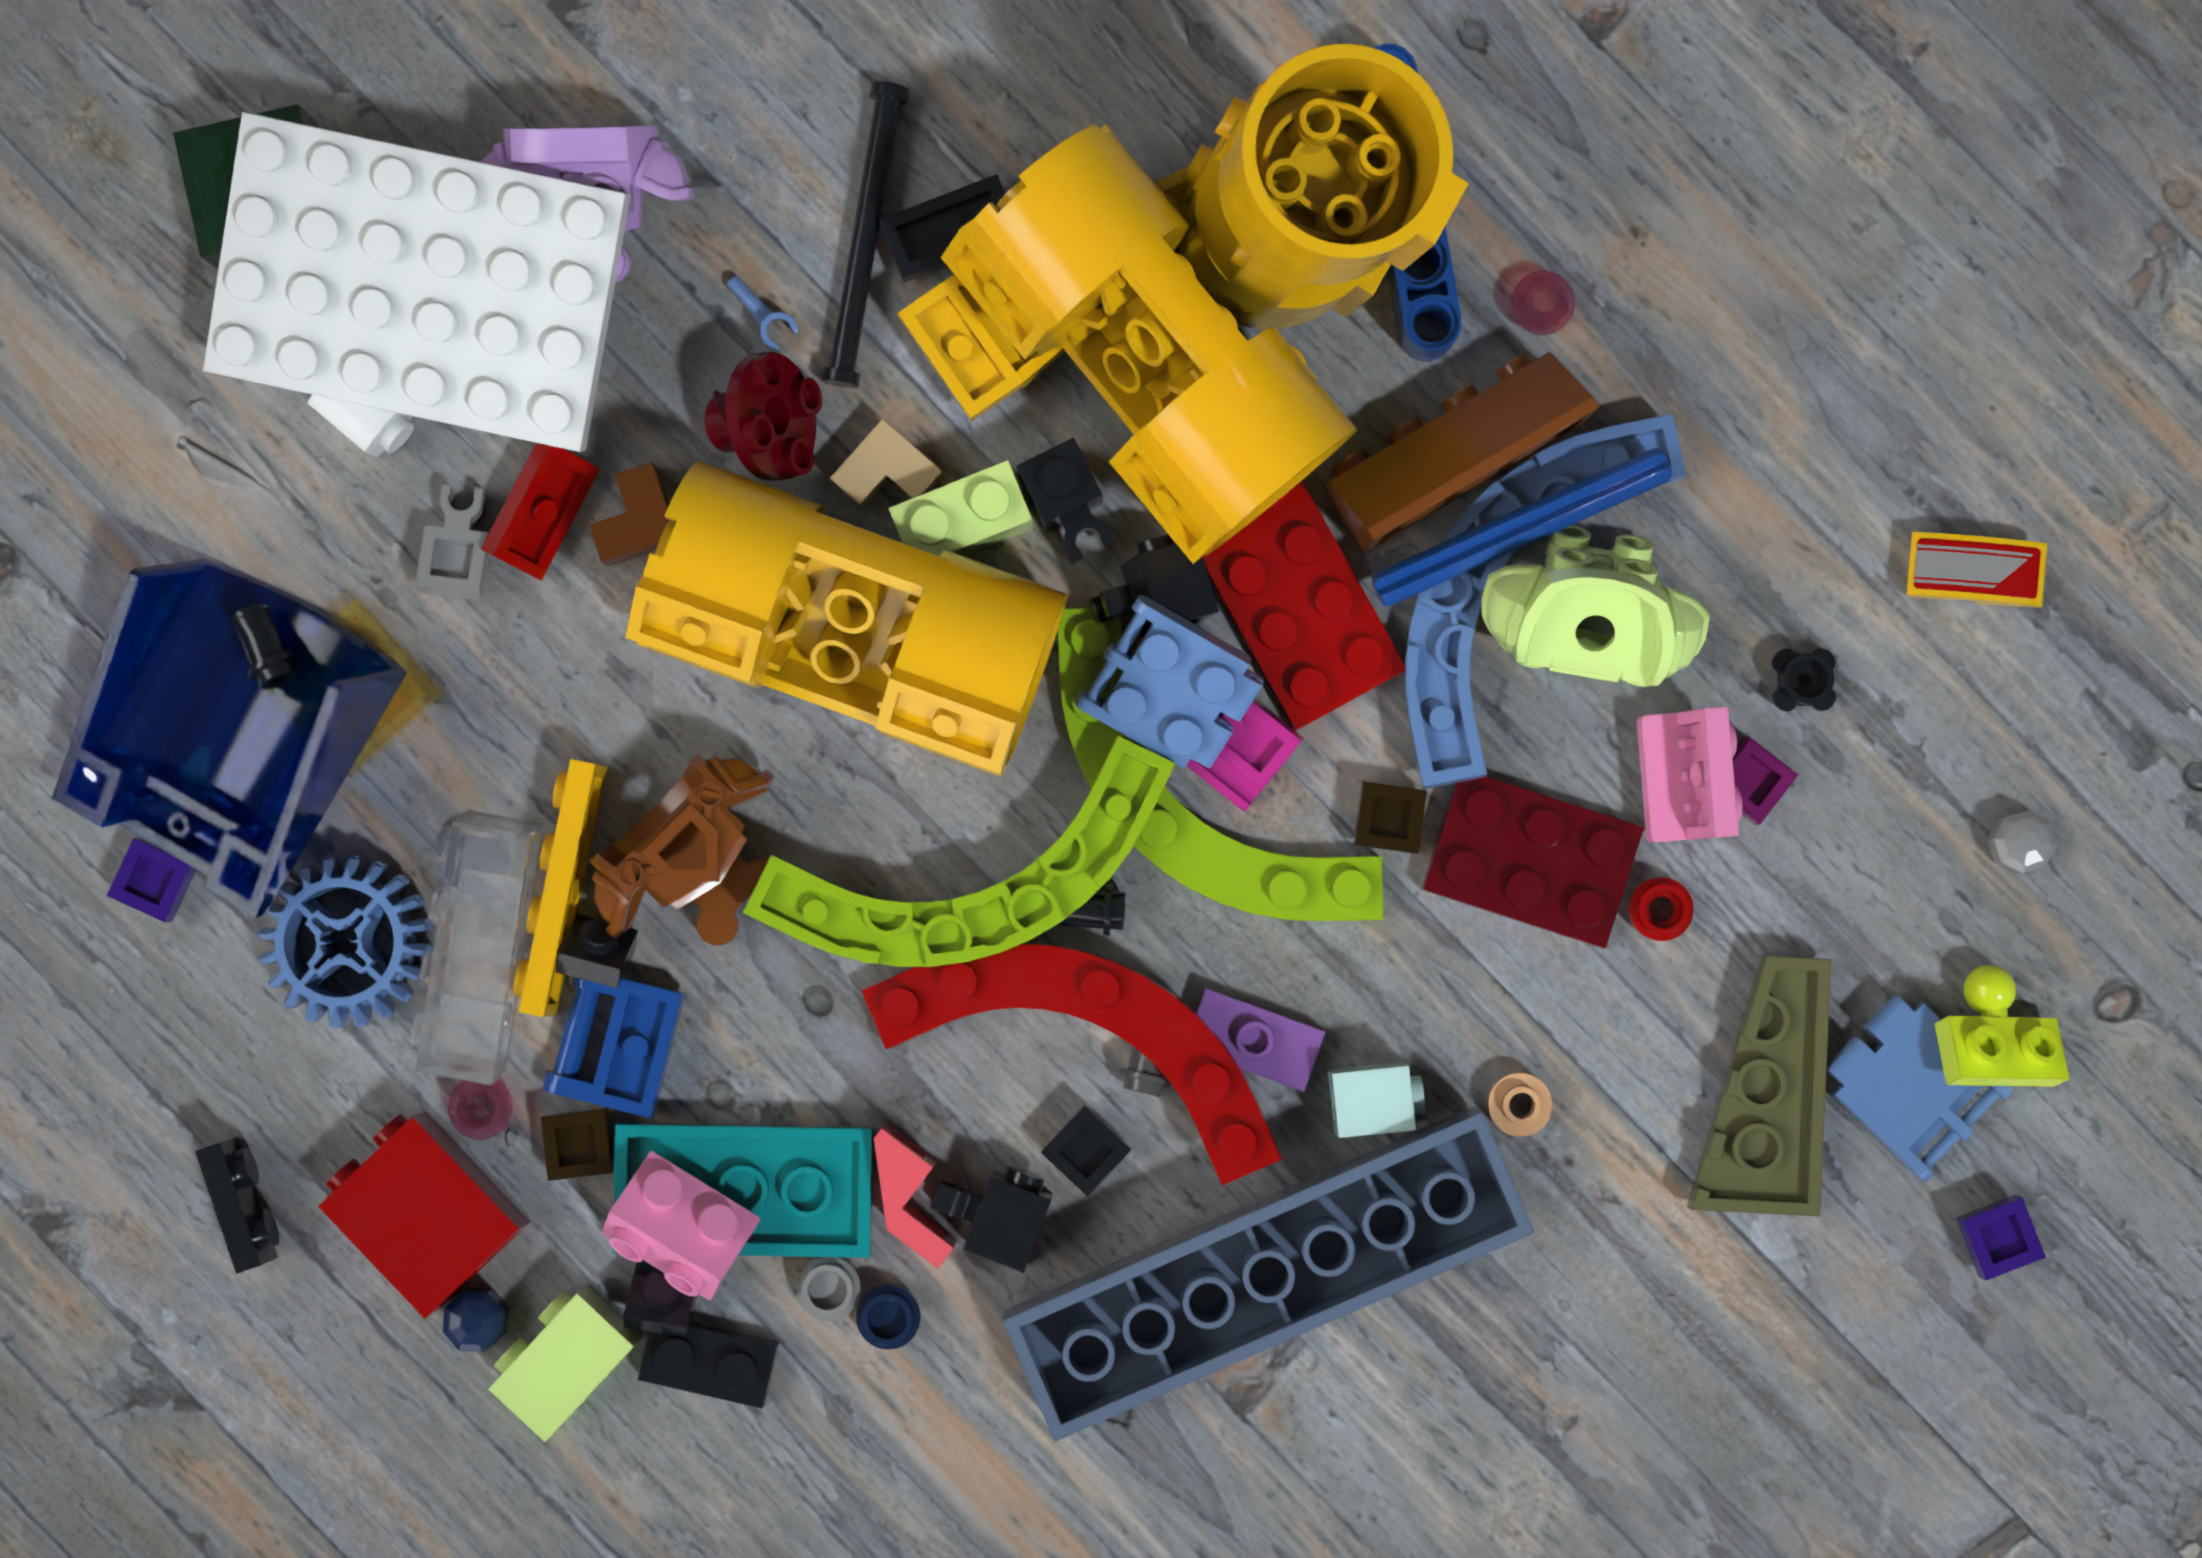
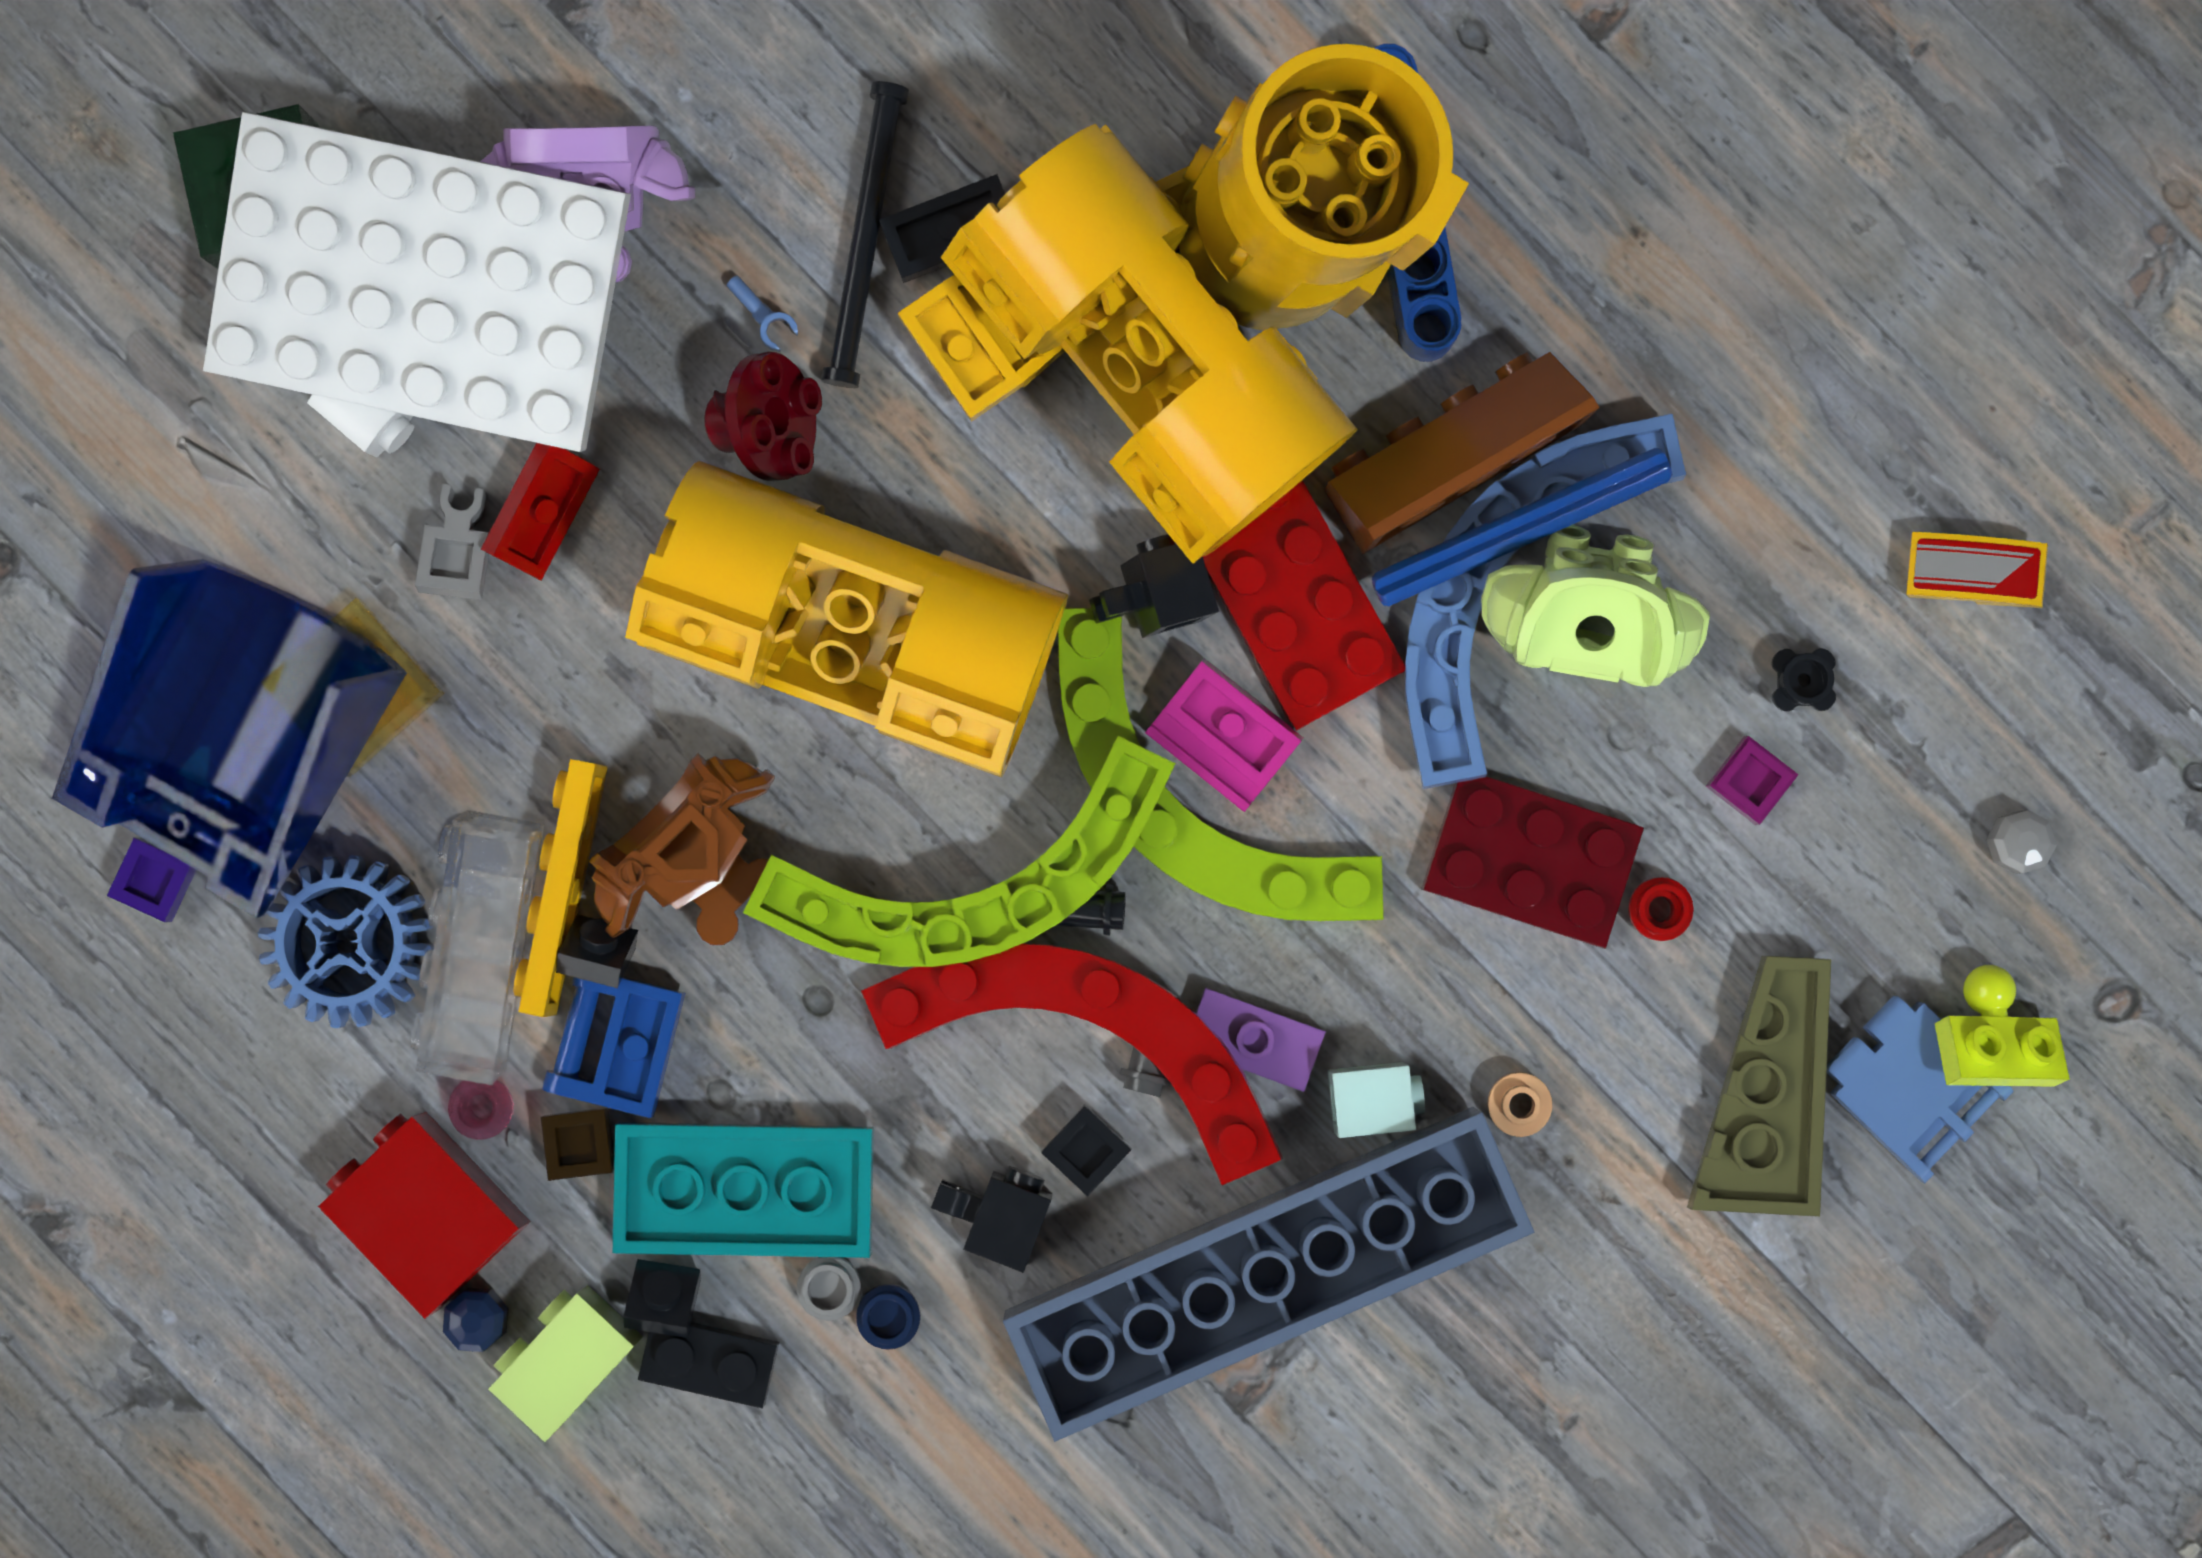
black plate [195,1137,279,1274] -> none
black pin [229,603,298,690] -> none
dark orange piece [589,462,670,567] -> none
bright pink bracket [602,1151,761,1300] -> none
tan piece [830,419,944,509] -> none
coral slope [874,1124,957,1269] -> none
yellowish green brick [889,460,1034,557] -> none
black brick [1016,437,1116,566] -> none
medium blue plate [1074,595,1264,769] -> none
dark brown plate [1353,781,1427,854] -> none
clear pink plate [1511,271,1575,335] -> none
bright pink bracket [1636,707,1743,843] -> none
dark purple plate [1956,1195,2046,1281] -> none

